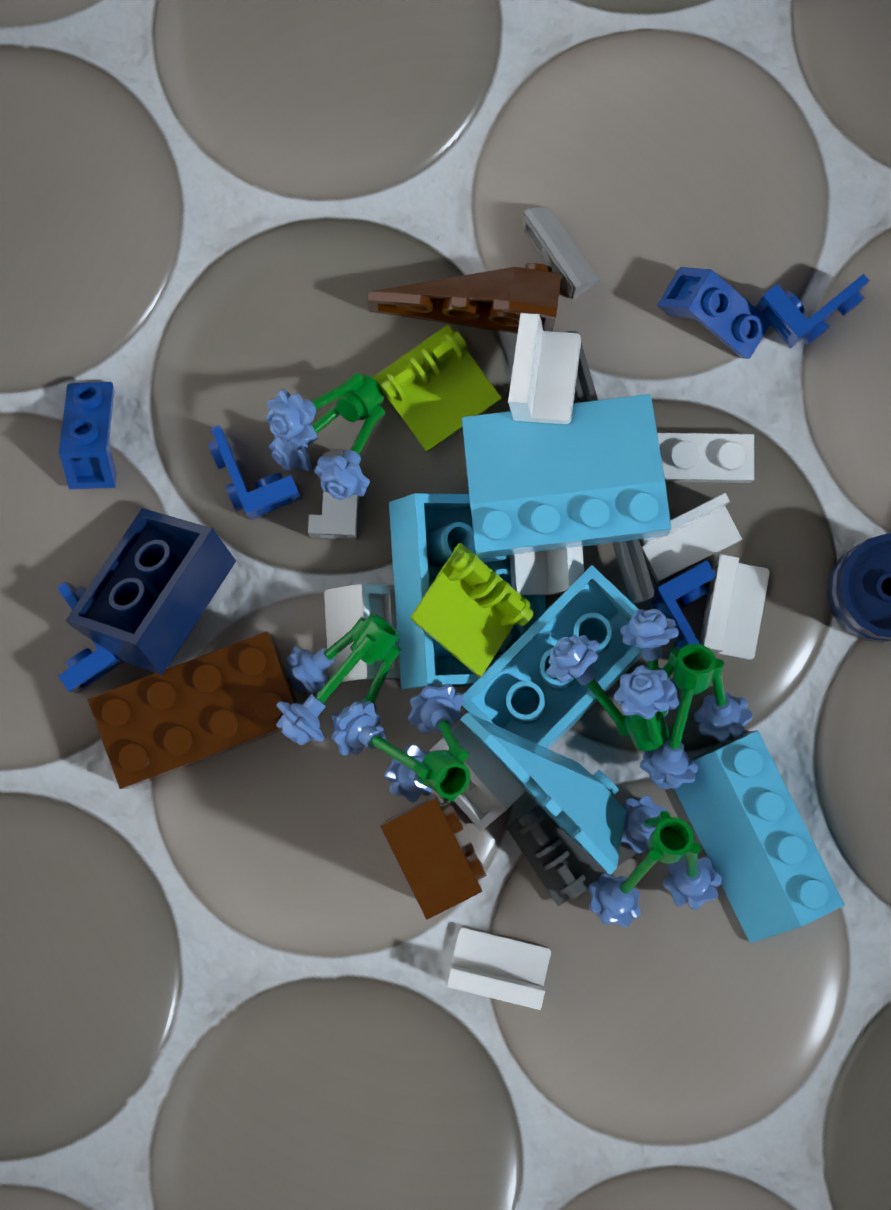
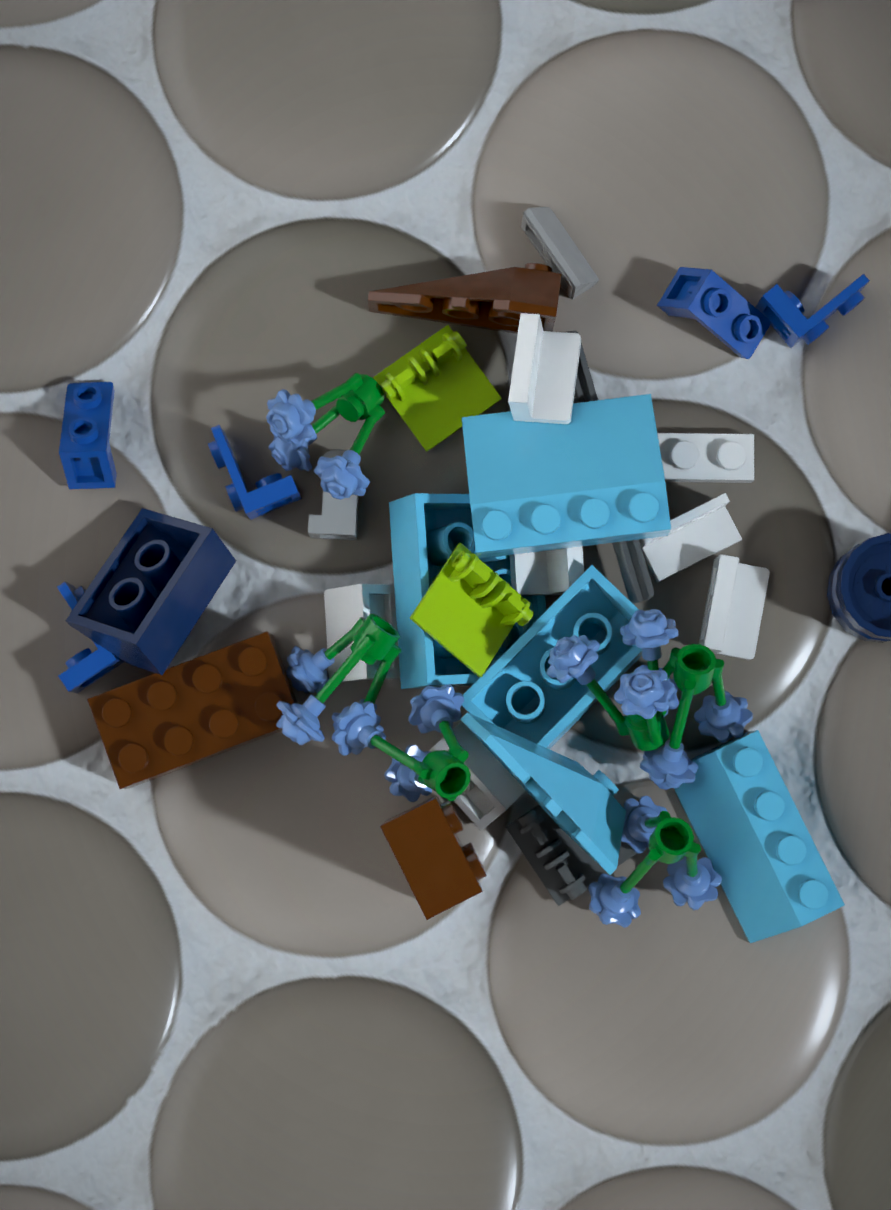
white panel [447,927,551,1010] -> none
blue bracket [651,561,716,649] -> none

